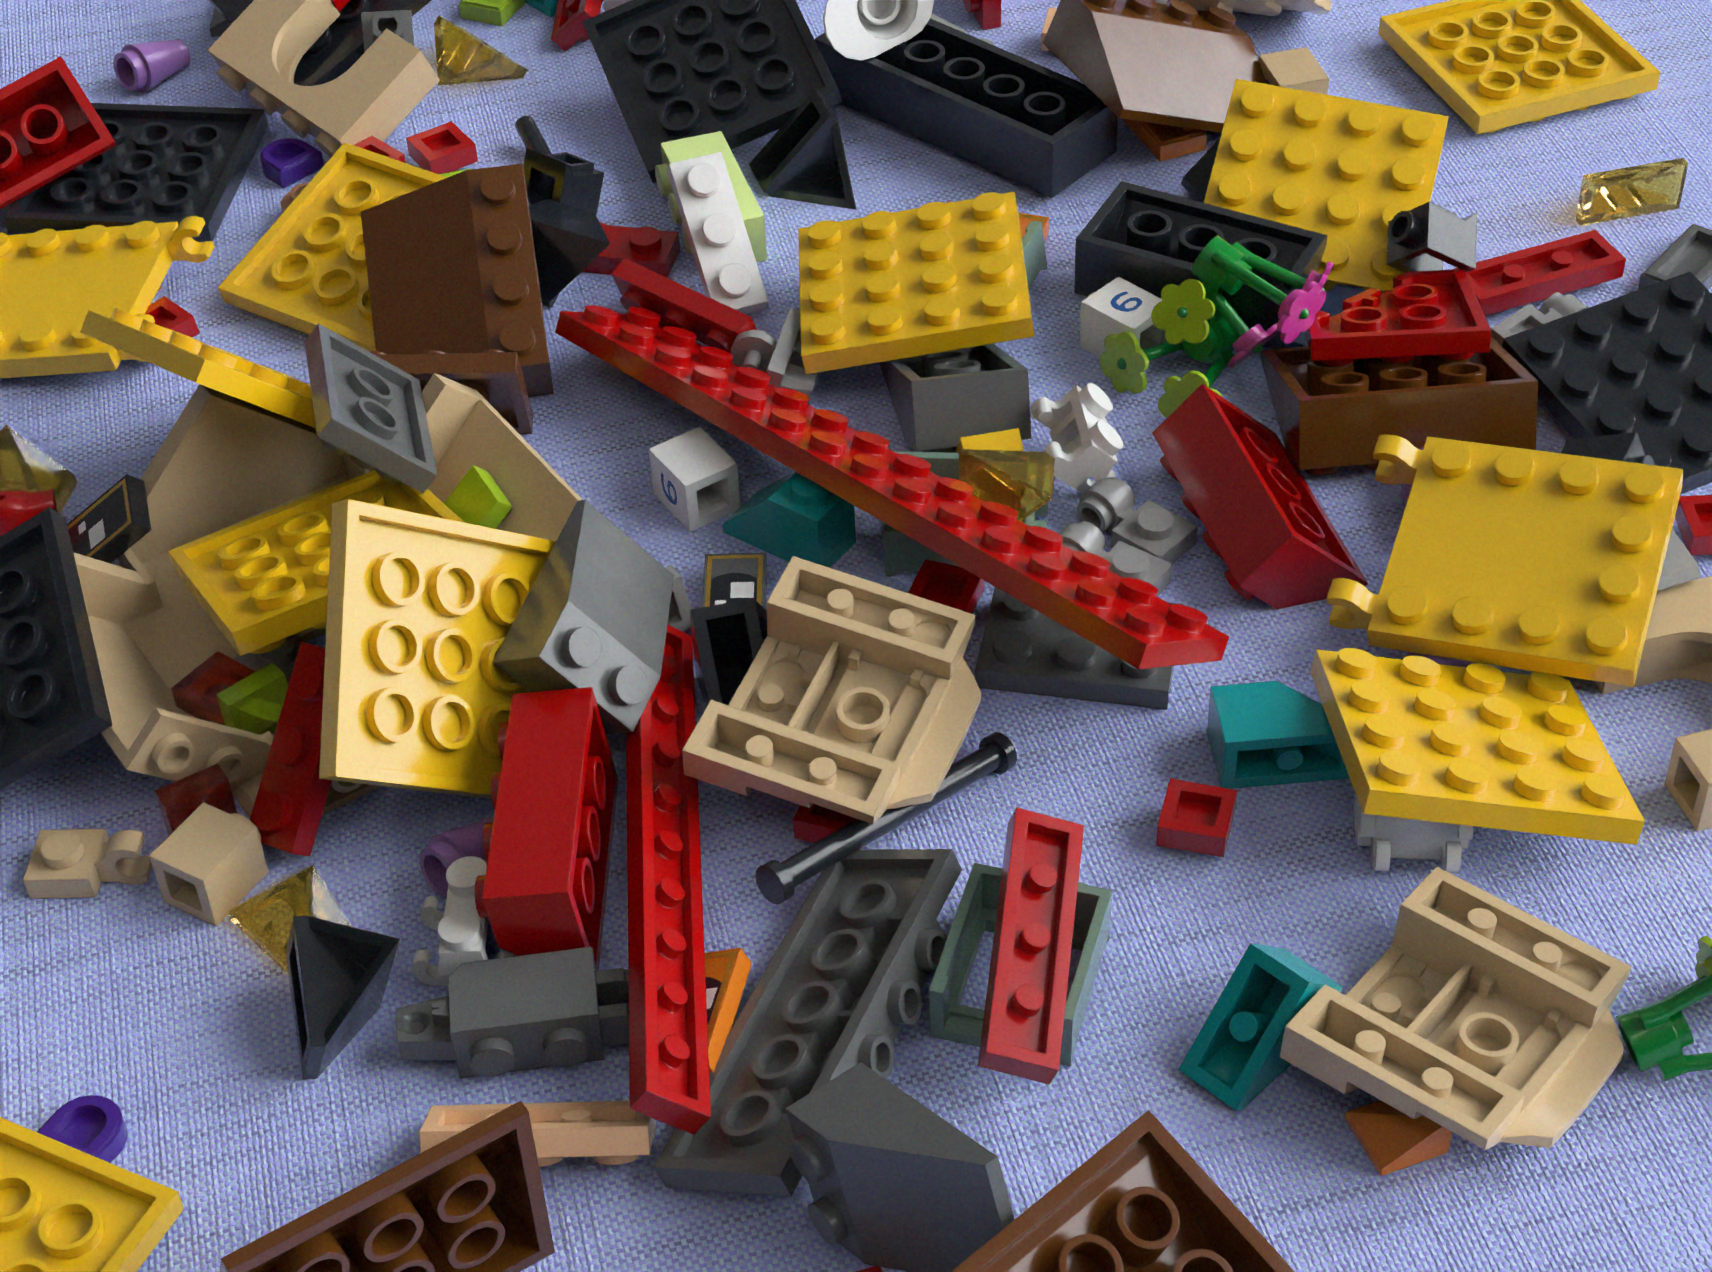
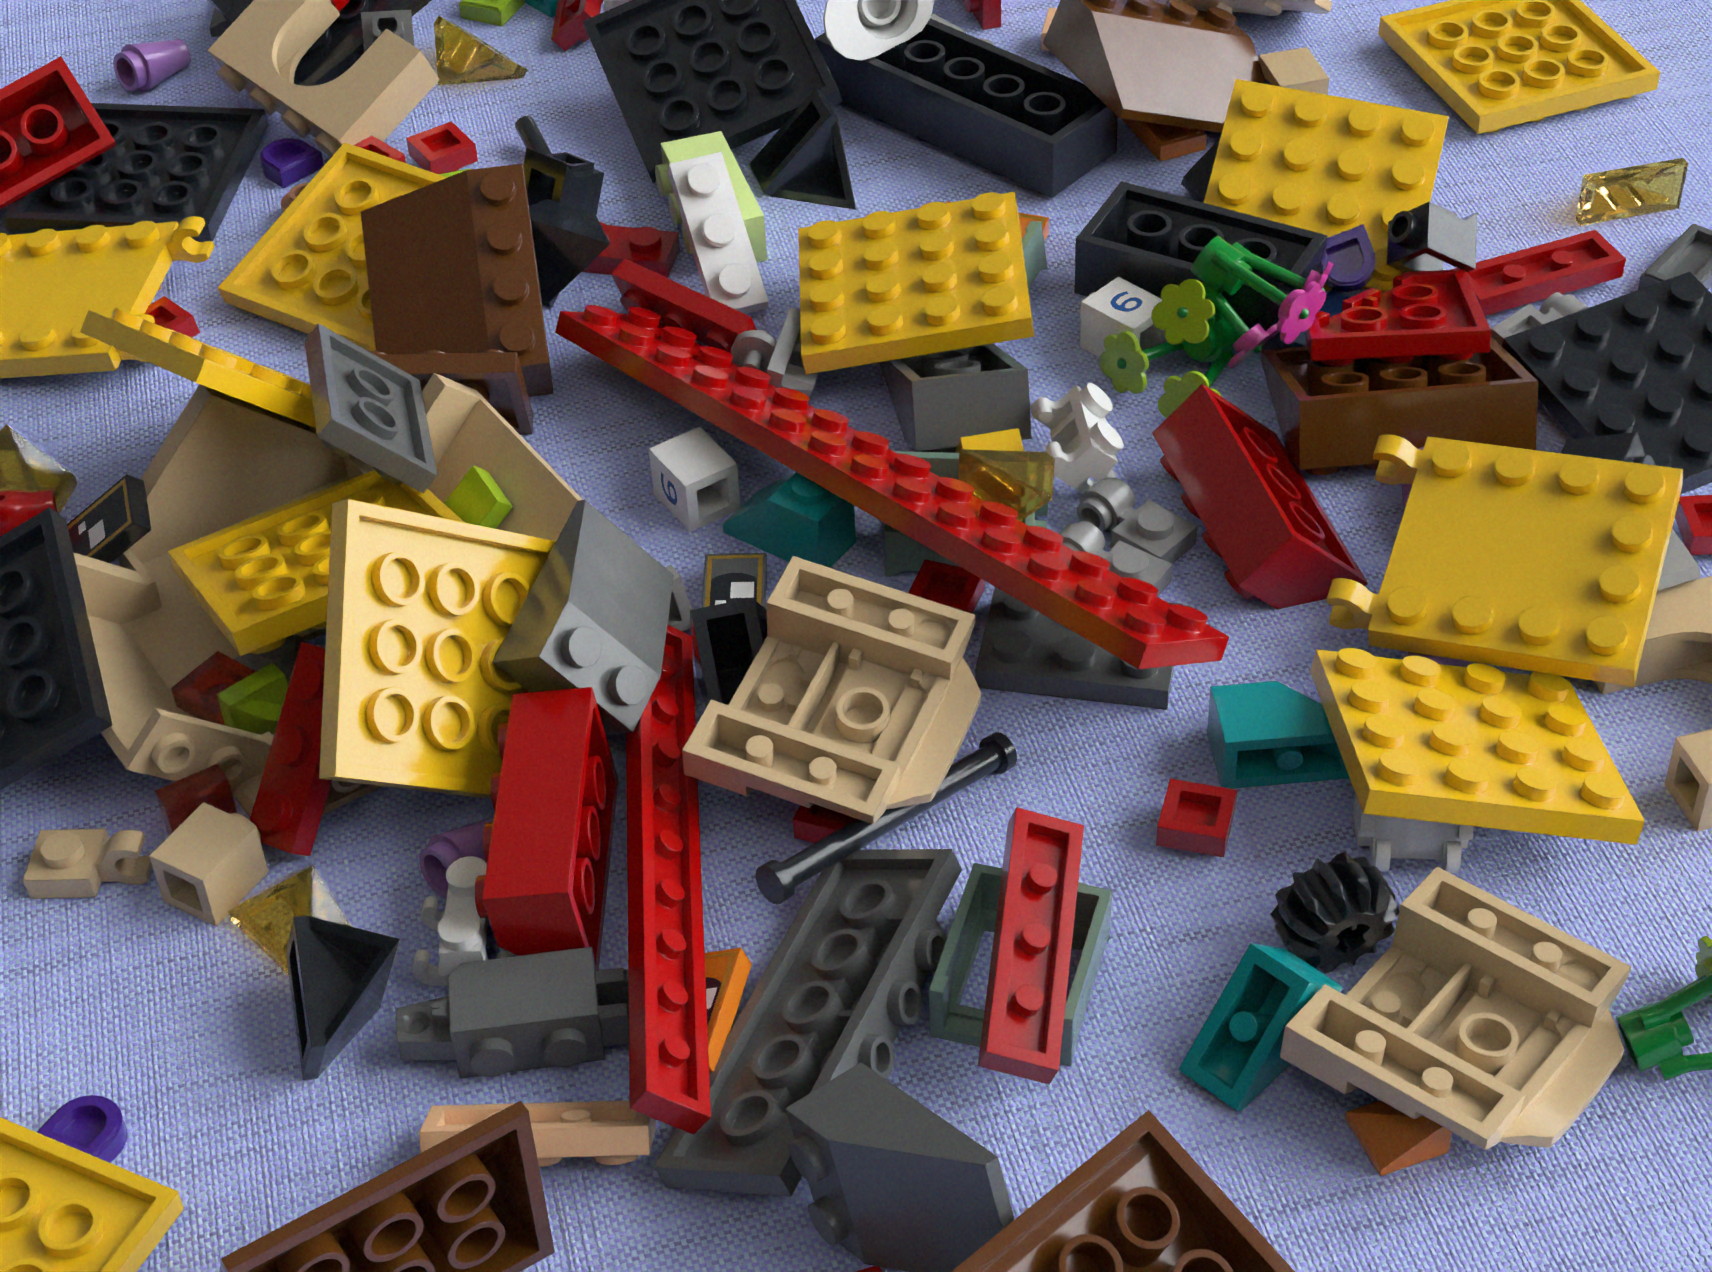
none -> black gear [1270,852,1400,974]
none -> tile [1318,224,1375,292]

